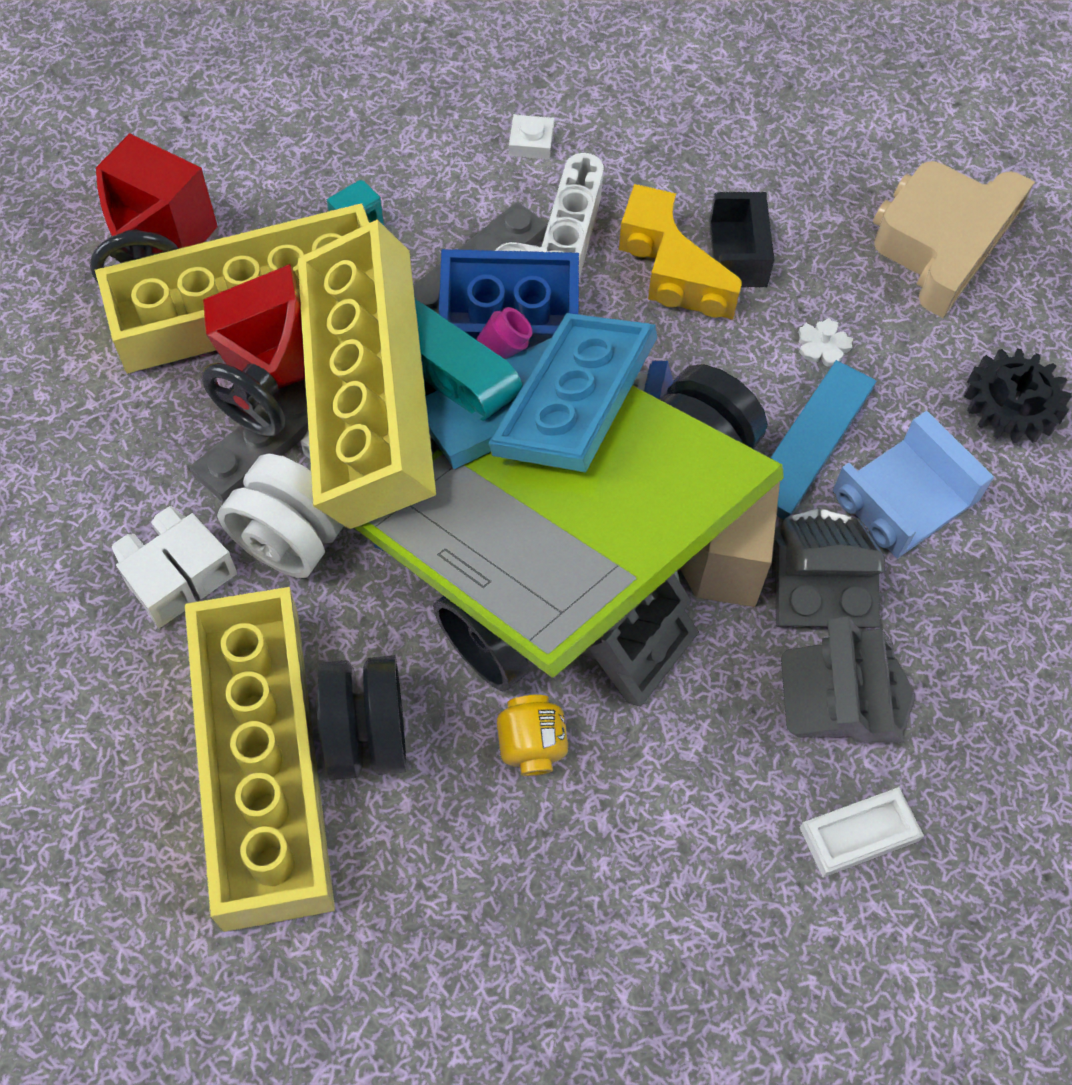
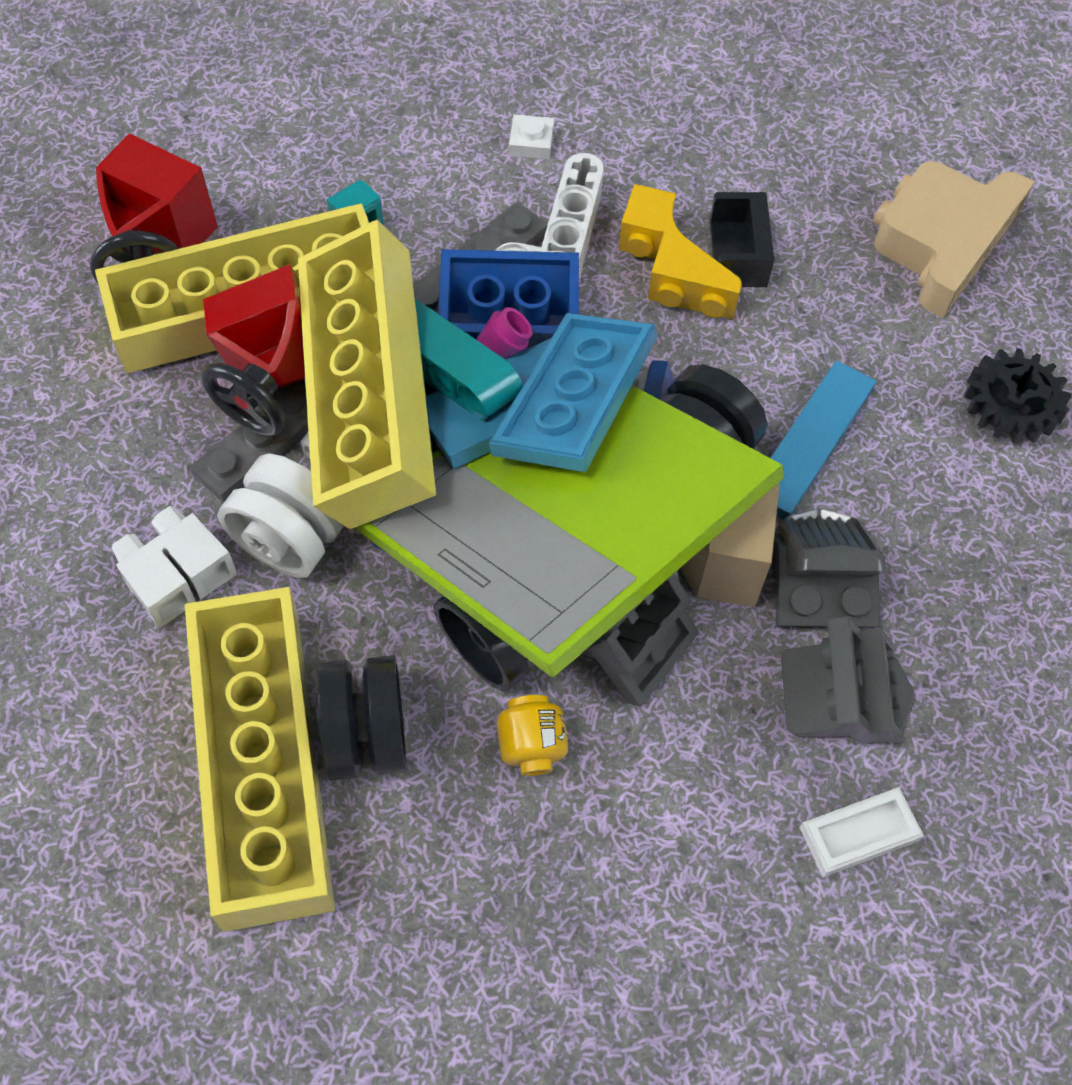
white plant [798,318,853,367] -> none
light blue panel [833,411,994,559] -> none

